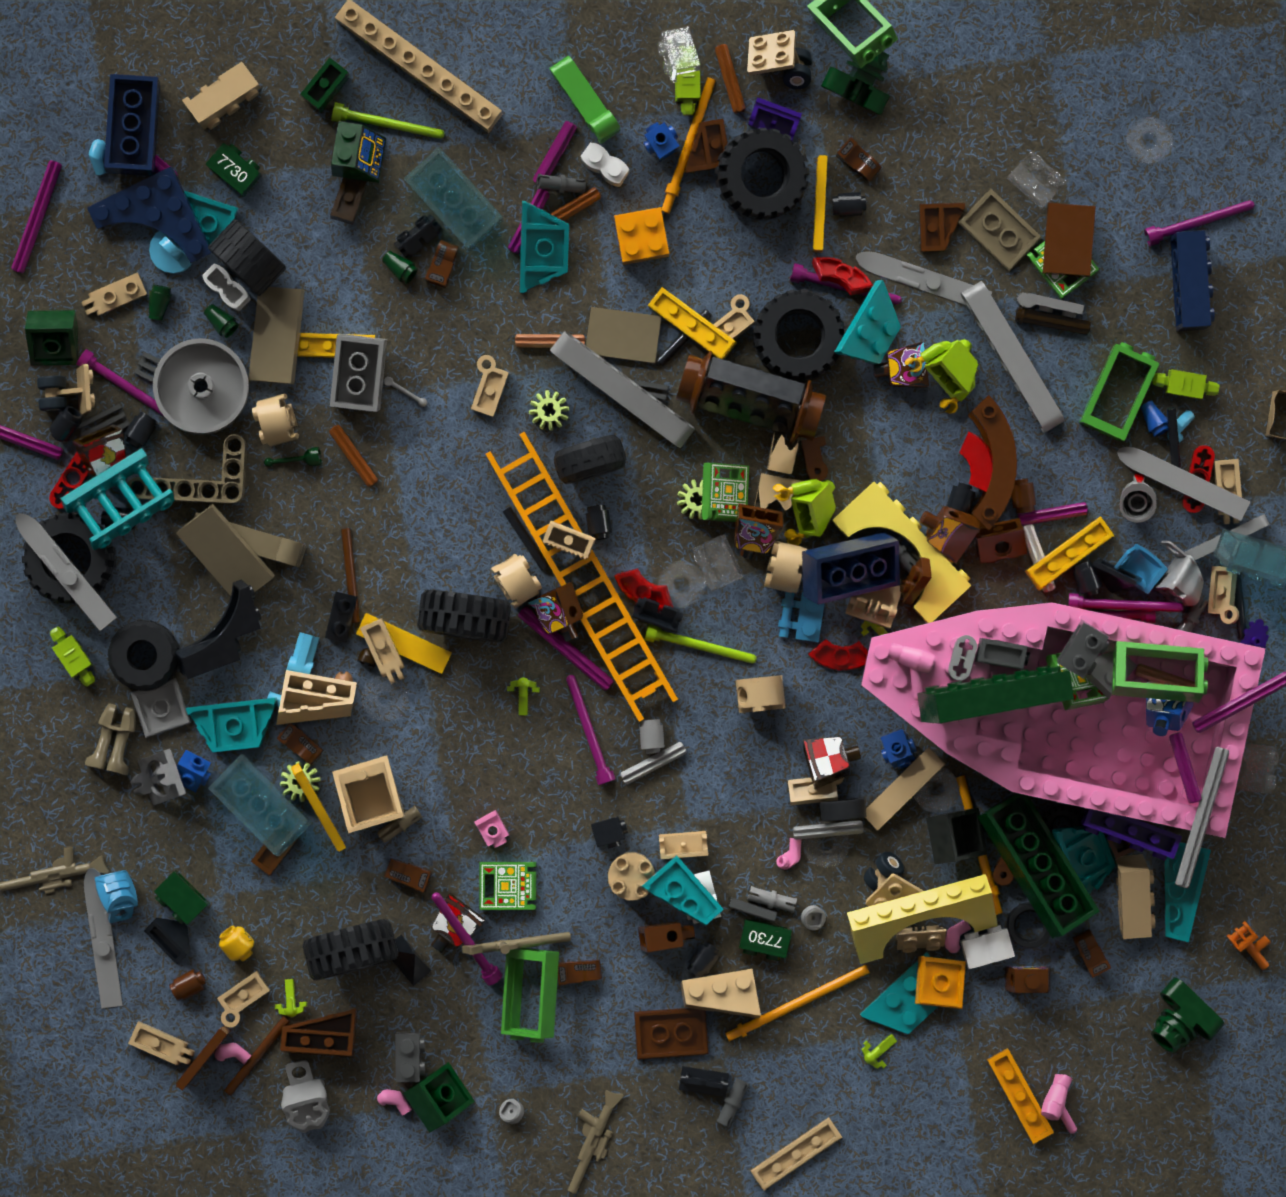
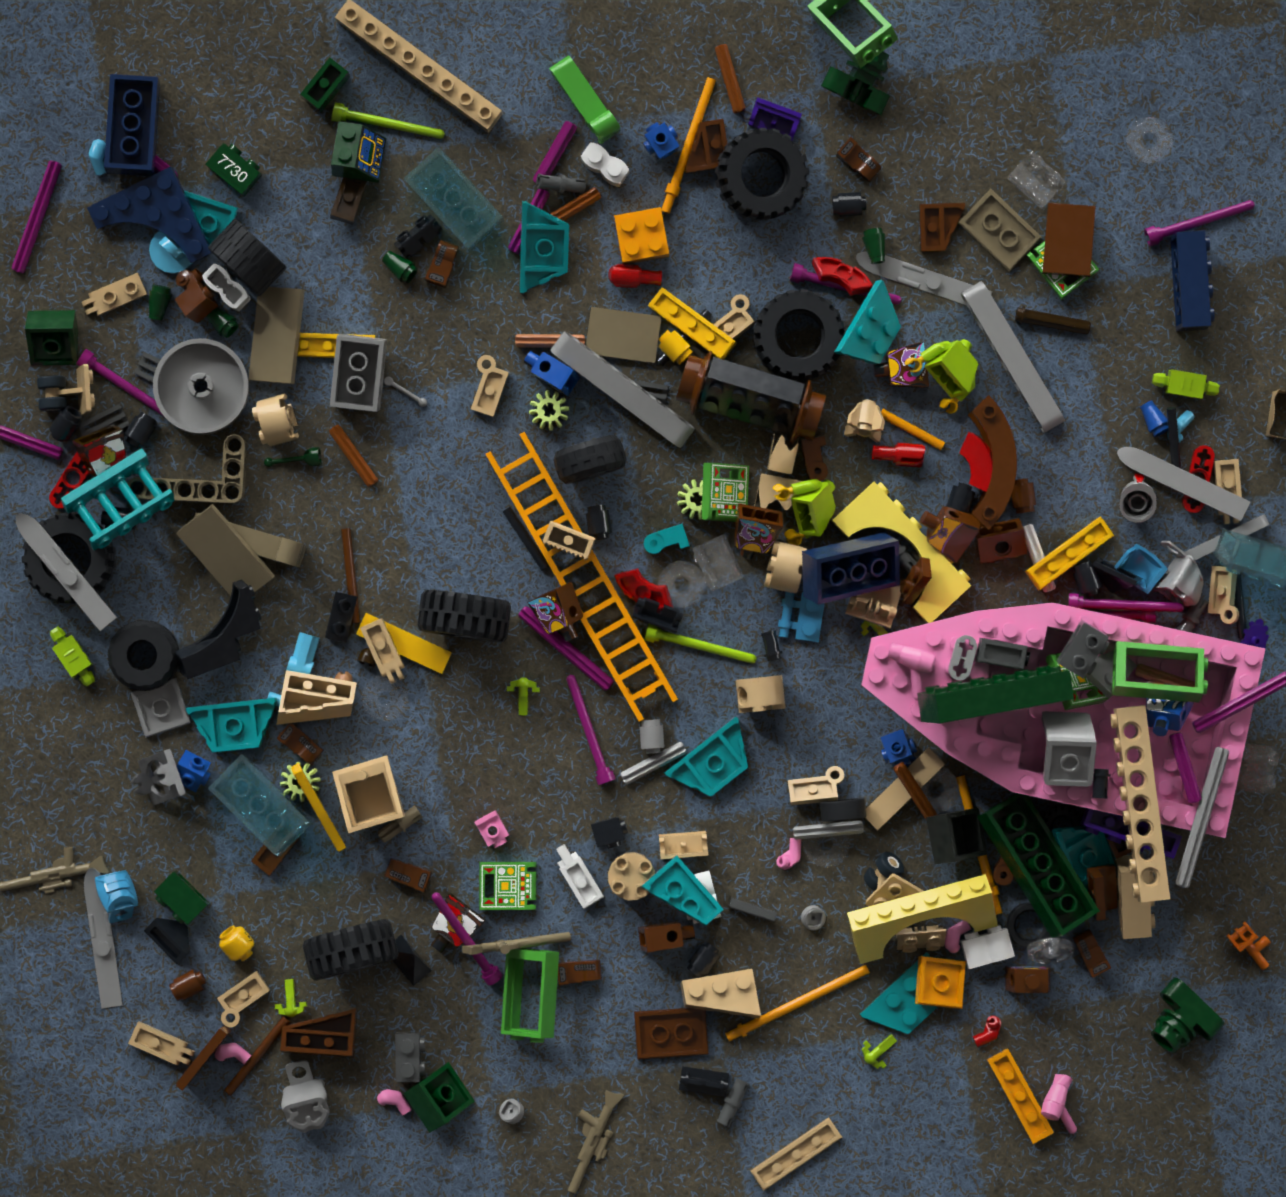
dark tan piece [84,703,136,776] -> none
tan wedge [182,62,261,130] -> none
tan brick [490,554,542,609] -> none
clear bracket [657,27,700,83] -> none
lime piece [675,48,701,116] -> none
dark green brick [739,919,792,961] -> none
tan plate [747,30,812,89] -> none
light grey pin [747,886,797,913] -> none
torso [803,737,861,789] -> none
red tile [808,639,868,670] -> none
yellow tile [813,155,827,253] -> none
light grey hinge [1016,292,1084,318] -> none
magenta axle [1018,502,1088,526] -> none
bright green window [1079,342,1159,442] -> none
teal wing [1165,842,1211,942] -> none
none -> reddish brown brick [175,268,219,324]
none -> blue torso [524,351,580,397]
none -> white hinge [556,844,604,909]
none -> red arm [608,264,662,288]
none -> teal leg [644,524,690,554]
none -> yellow brick [658,330,693,365]
none -> teal wing [664,717,748,796]
none -> black pin [761,630,783,661]
none -> tan brick [844,400,885,443]
none -> dark green cone [862,228,885,264]
none -> red arm [872,442,926,468]
none -> light orange bar [881,409,945,450]
none -> dark orange axle [893,762,938,821]
none -> red arm [973,1015,1001,1047]
none -> clear tile [1026,938,1074,964]
none -> light grey piece [1041,711,1097,787]
none -> reddish brown panel [1087,864,1117,921]
none -> black pin [1092,769,1111,799]
none -> tan brick [1110,705,1170,903]

